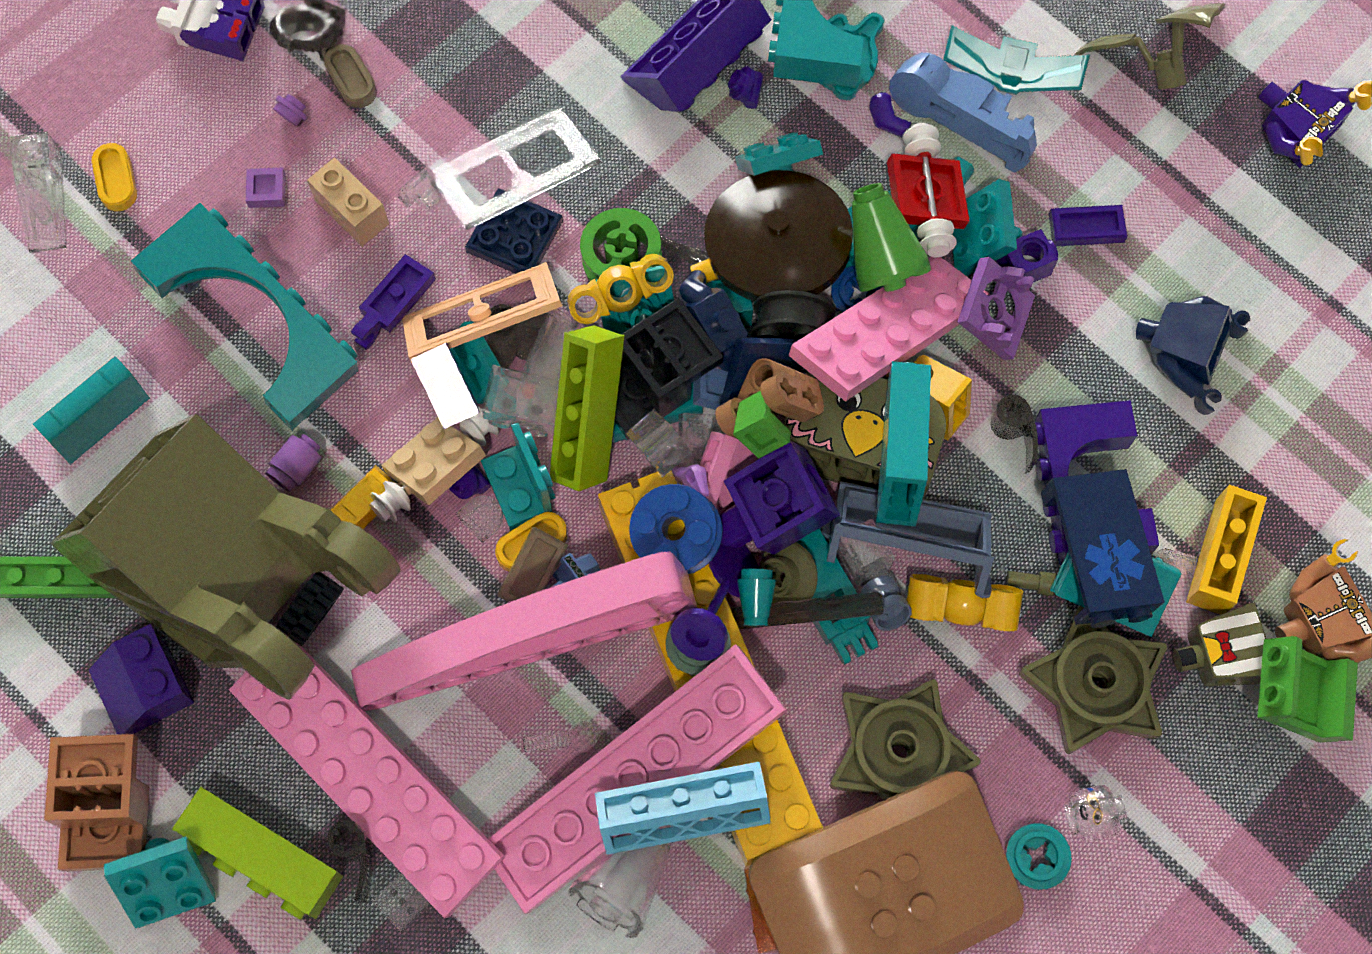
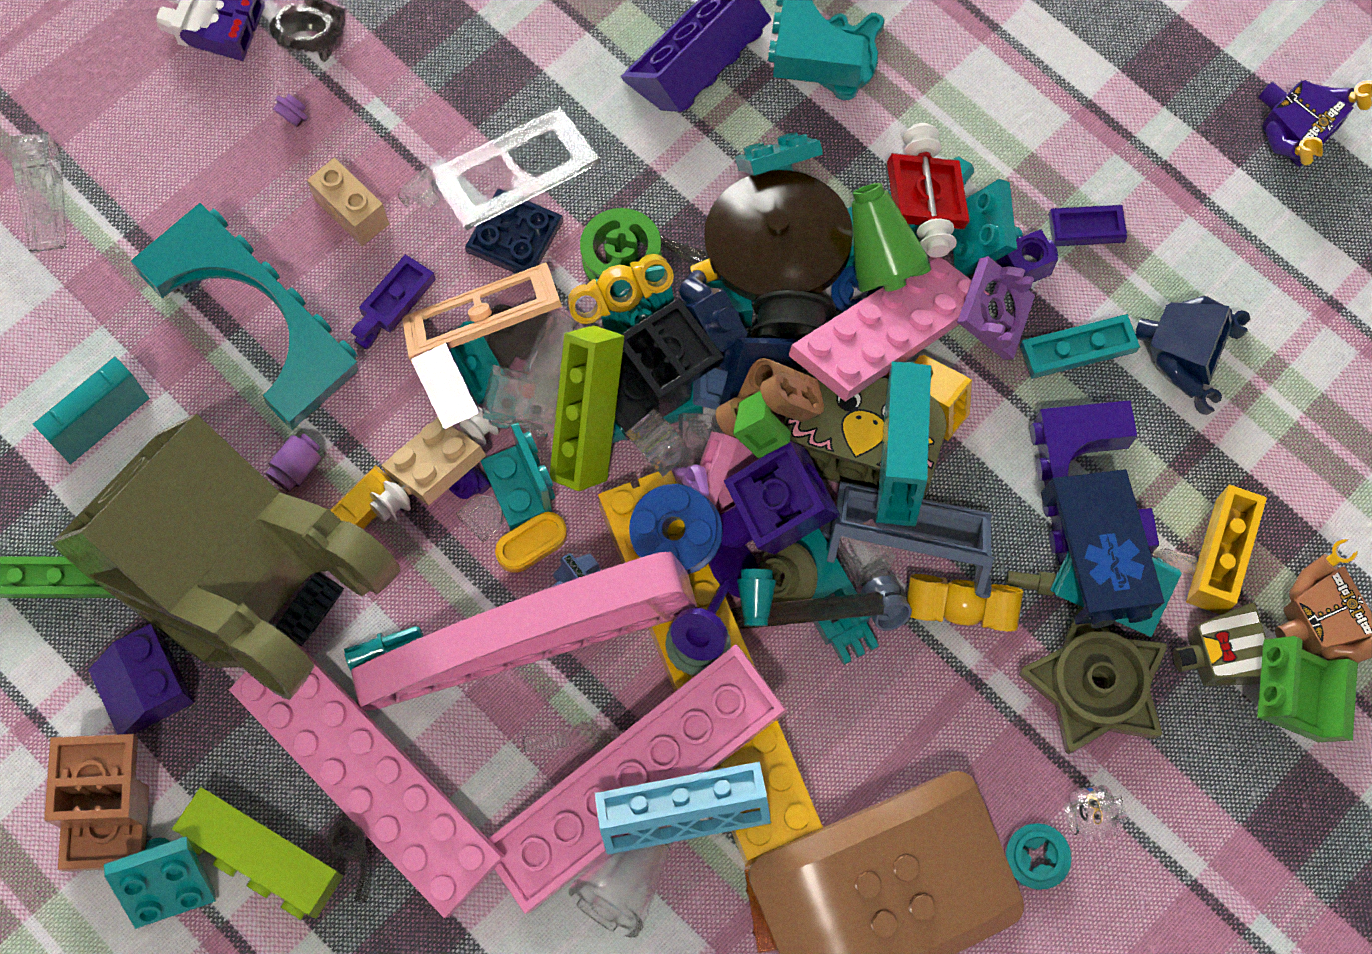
yellow tile [91,143,137,212] -> none
medium lavender plate [246,167,286,208] -> none
dark tan tile [324,44,377,108] -> none
clear tile [372,873,430,932] -> none
dark tan tile [496,527,568,602] -> none
dark purple plate [728,66,764,109] -> none
olive plate [829,679,981,800] -> none
dark purple arm [869,92,912,138] -> none
medium blue piece [889,52,1037,173] -> none
plate [943,25,1090,95] -> none
clear smoke panel [990,395,1038,474] -> none
olive plant [1074,3,1226,89] -> none
none -> teal axle [344,626,424,670]
none -> teal plate [1020,314,1140,379]

